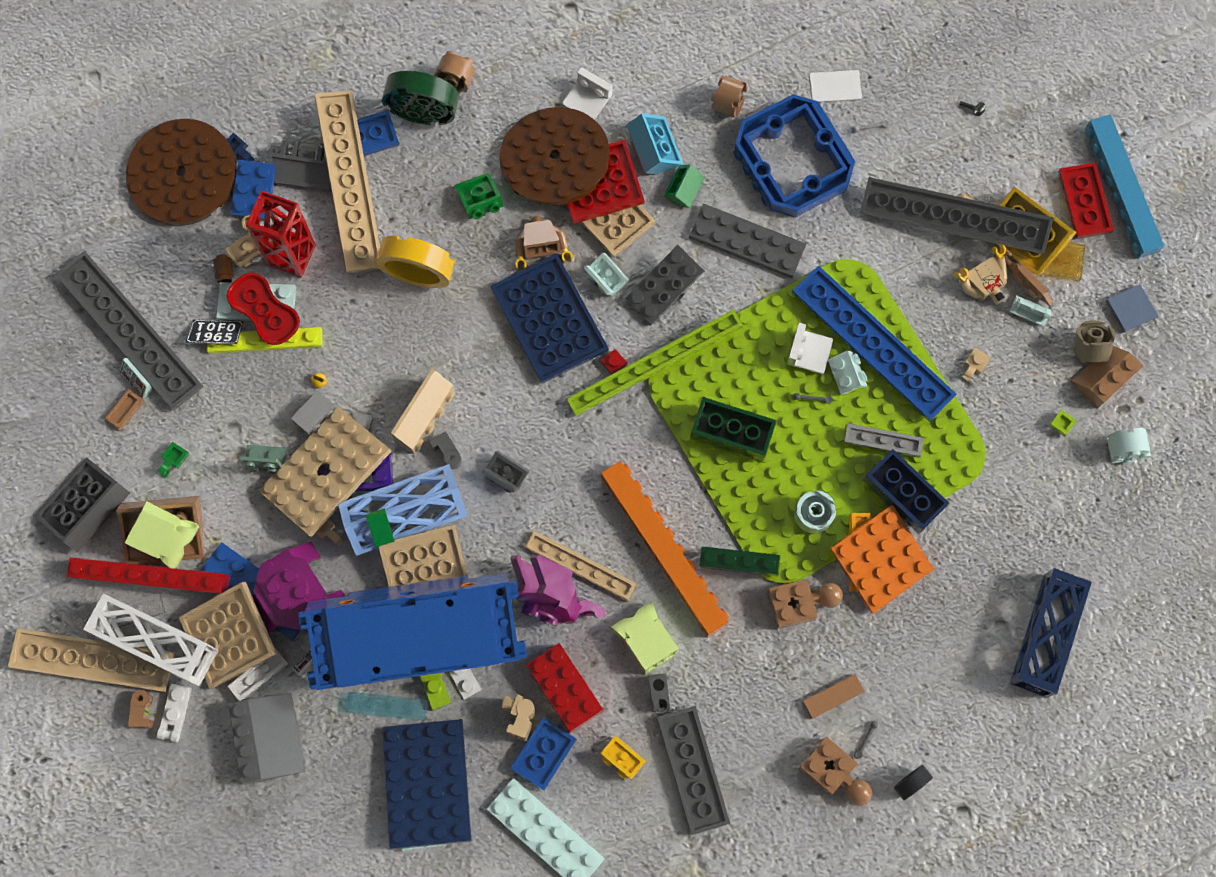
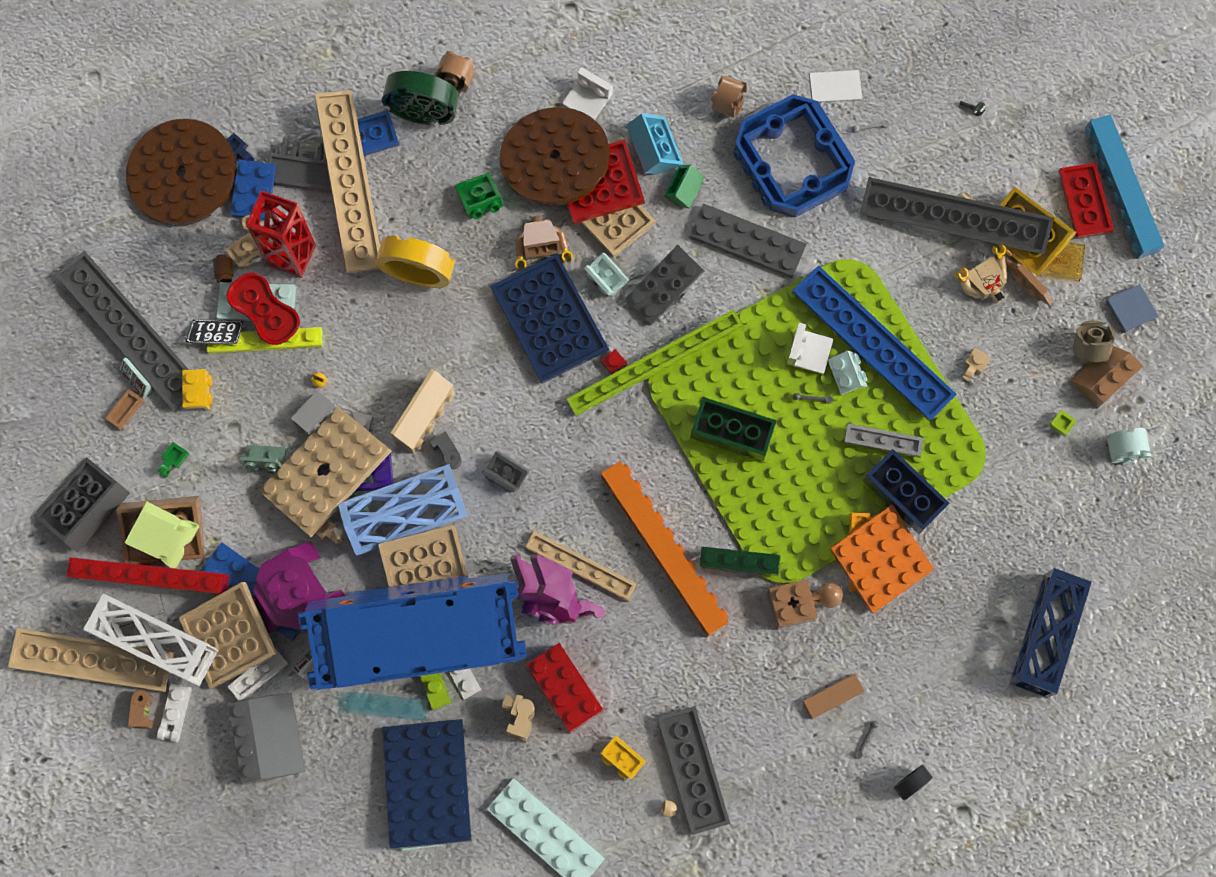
green tile [365,508,395,547] -> none
blue plate [510,717,577,791] -> none
yellowish green piece [610,601,679,674] -> none
dark grey leg [648,673,670,712] -> none
light aqua brick [794,491,836,534] -> none
medium nougat brick [798,736,872,806] -> none
light aqua hinge [1010,295,1052,327] -> none
none -> yellow bracket [182,369,213,410]
none -> tan hinge [661,800,677,817]

